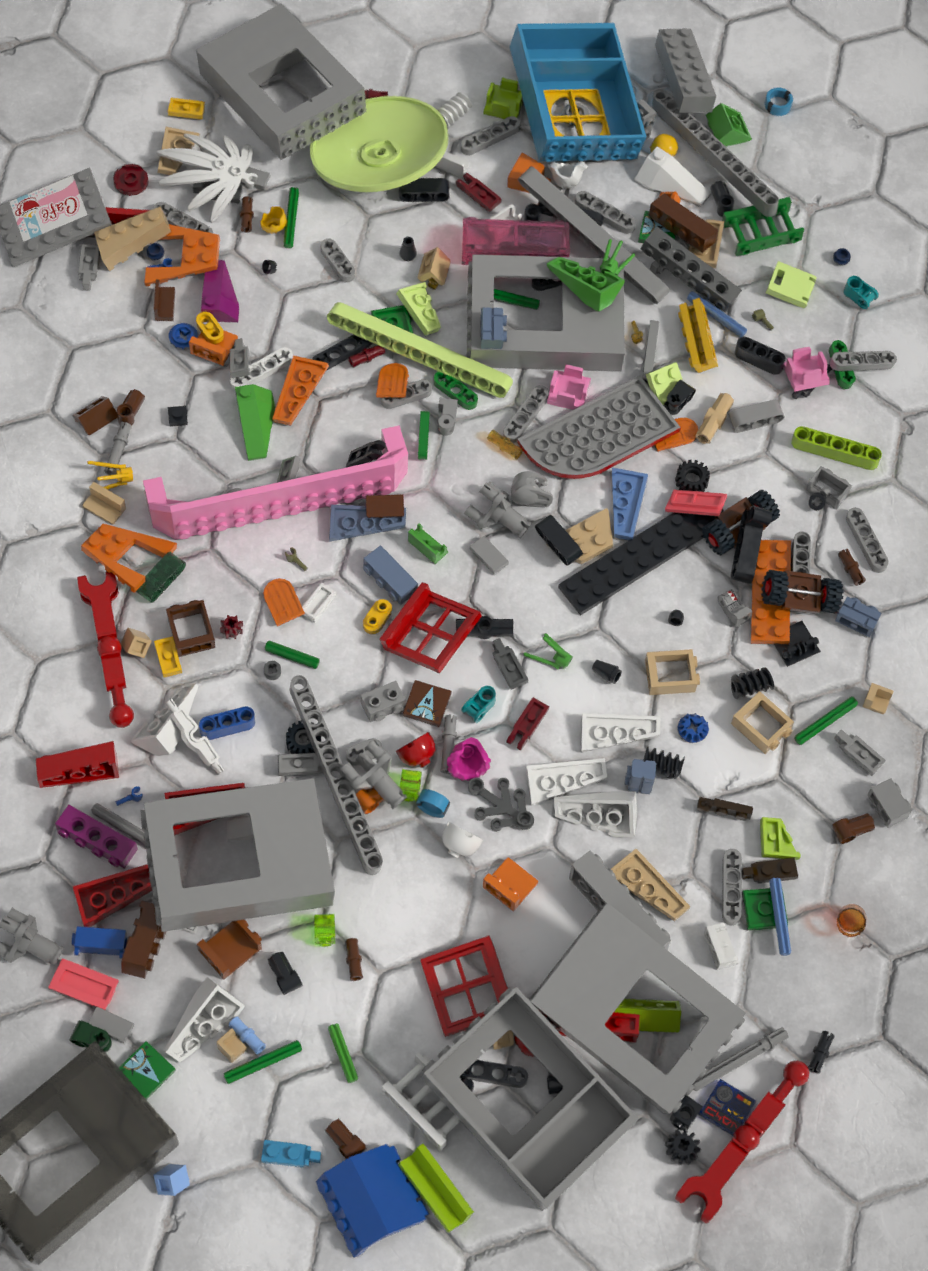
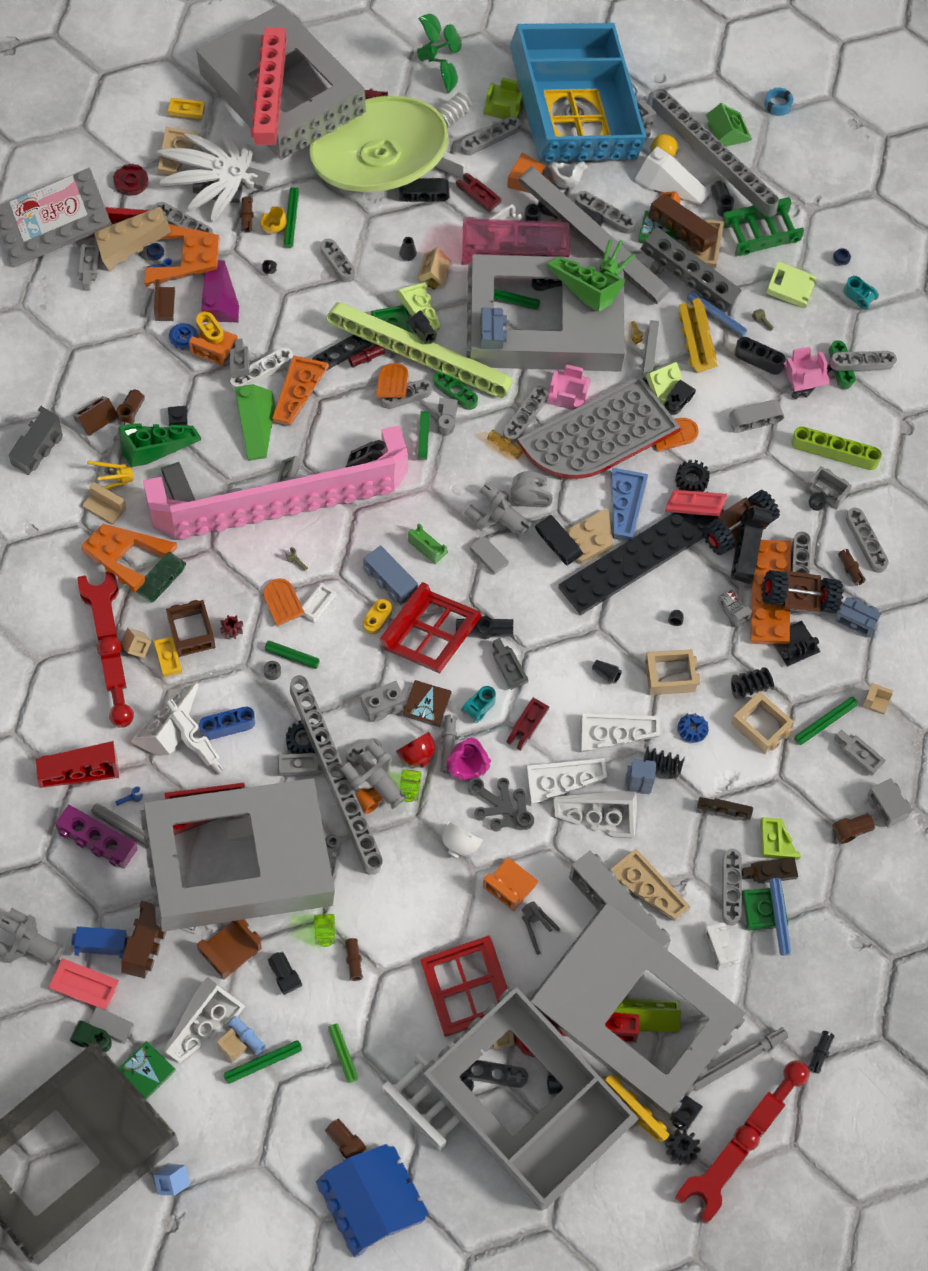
red wedge [73,864,152,927] -> none
dark azure hinge [261,1140,321,1168] -> none
sand blue wing [329,504,406,542] -> none
reddish brown panel [366,494,404,518] -> none
lime panel [398,1144,474,1233] -> none
dark azure piece [416,789,450,818] -> none
bright green plant [523,633,573,670] -> none
light grey brick [655,28,716,113] -> none
tan piece [696,393,734,444] -> none
tile [699,1079,756,1136] -> none
clear orange helmet [837,904,867,937] -> none
none -> dark grey wedge [9,406,63,475]
none -> green wedge [118,423,201,467]
none -> dark grey beam [161,462,195,502]
none -> coral brick [251,27,287,145]
none -> dark grey plate [325,835,341,869]
none -> black piece [406,310,437,344]
none -> green plant [417,14,462,93]
none -> dark grey plant [522,901,560,954]
none -> yellow wing [601,1074,670,1142]

